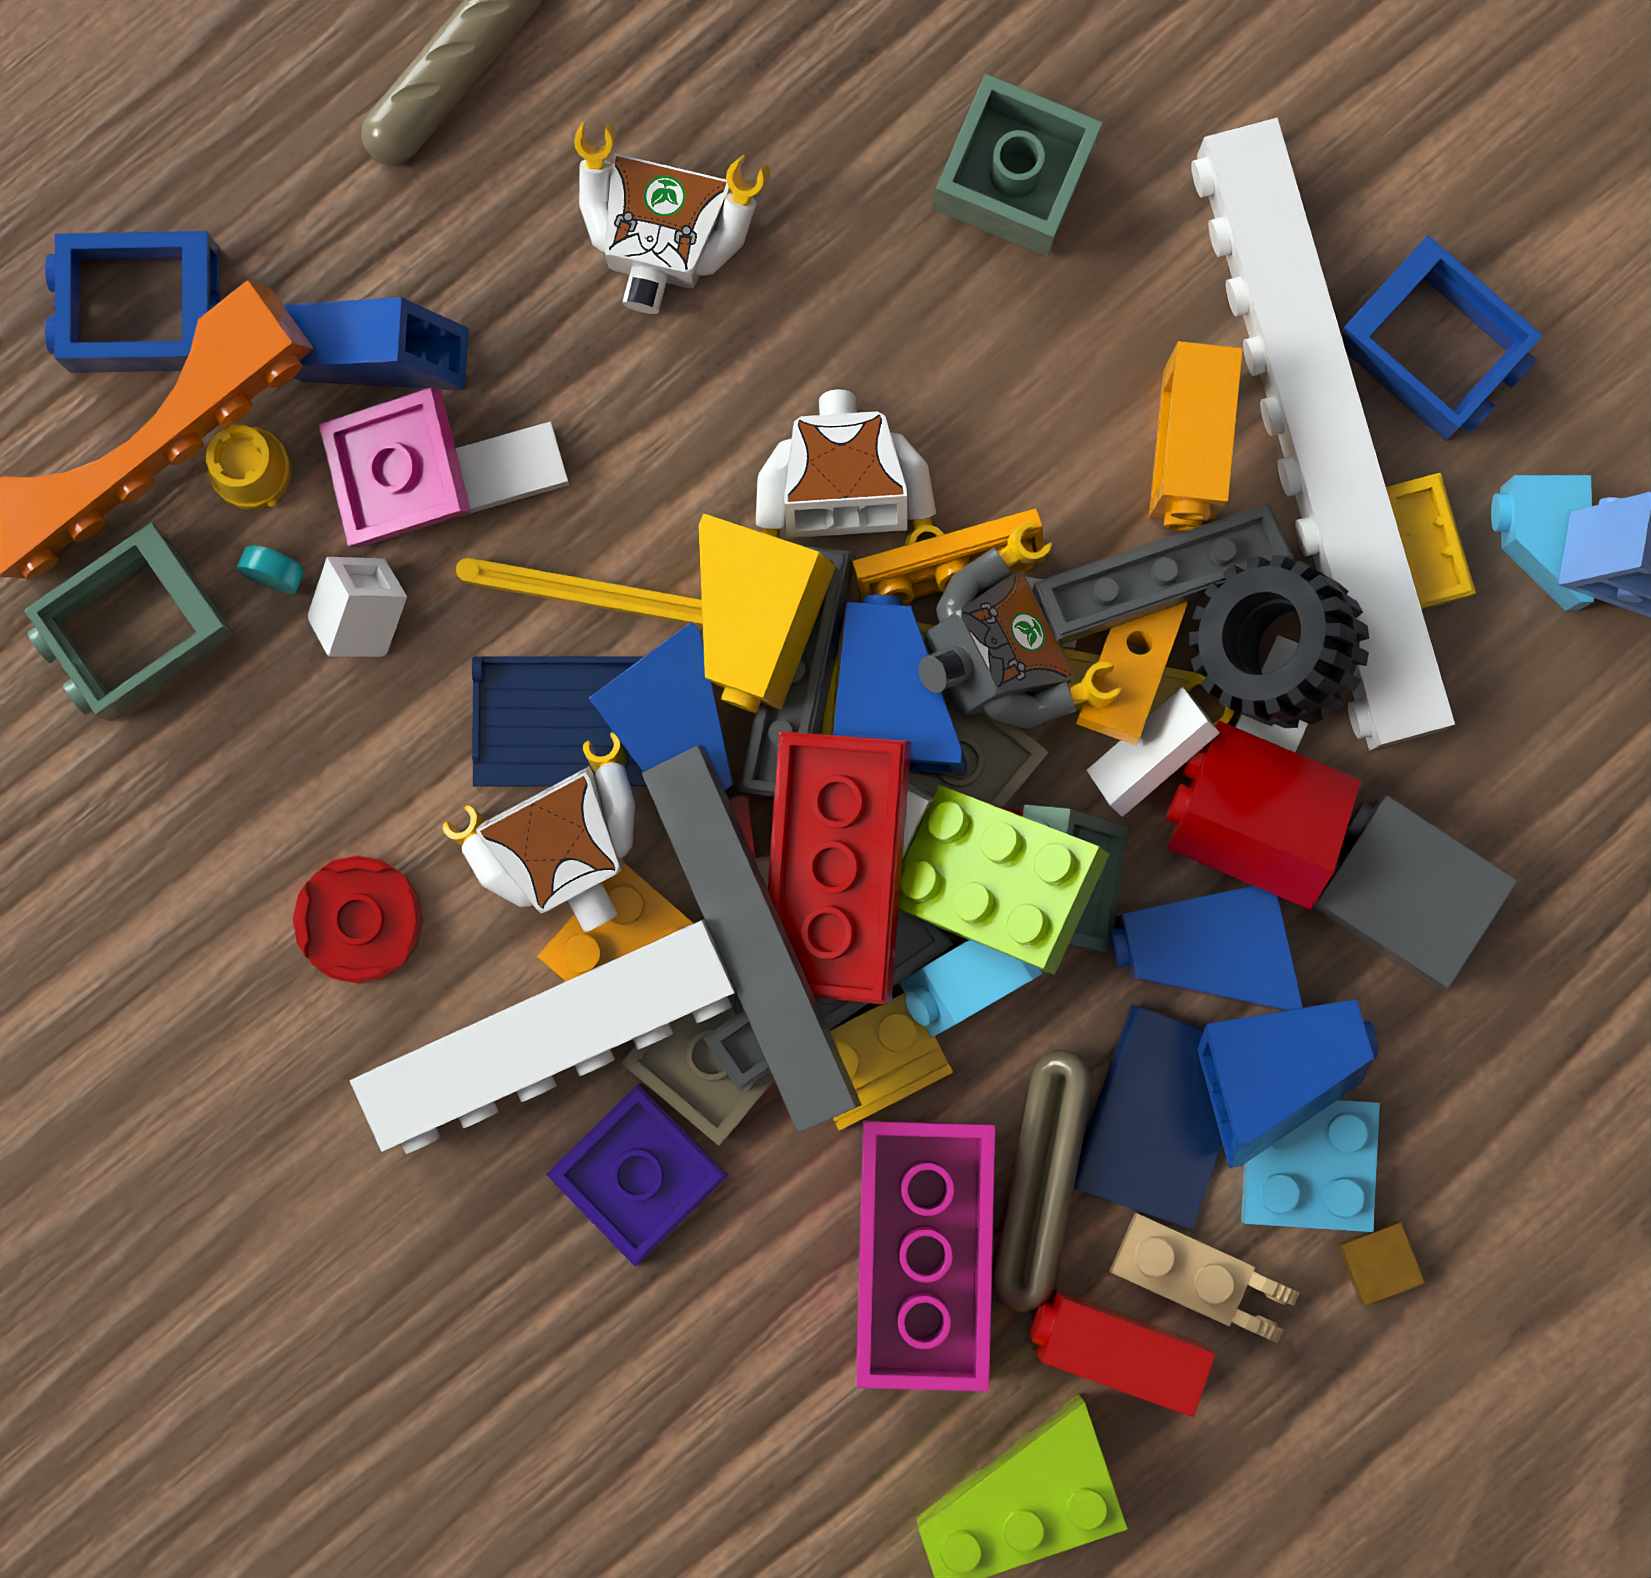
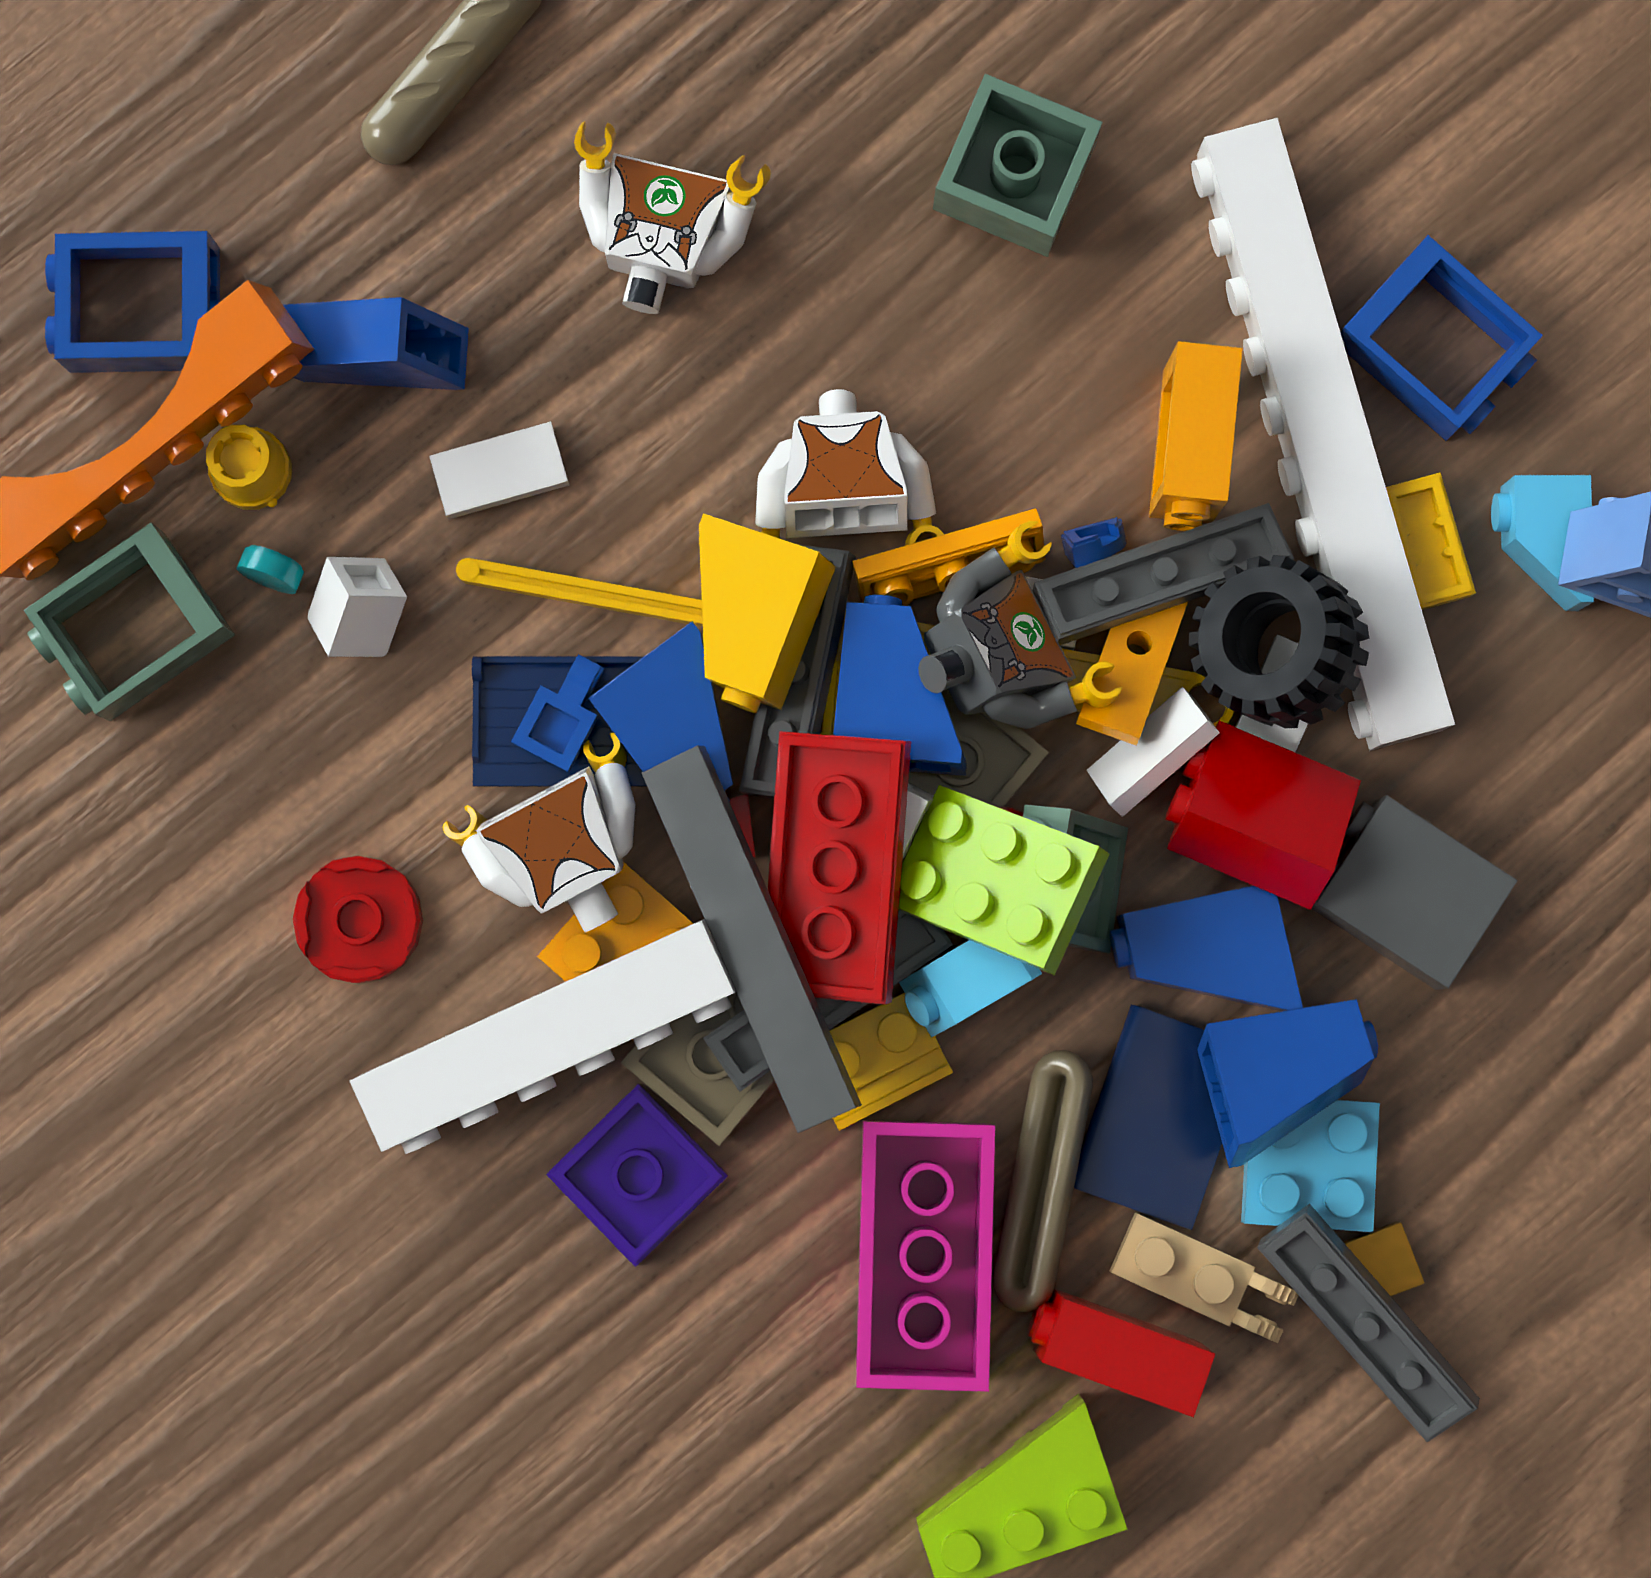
plate [319,388,471,548] -> none
none -> blue plate [511,654,604,772]
none -> blue tile [1061,517,1127,568]
none -> dark grey tile [1257,1203,1480,1442]

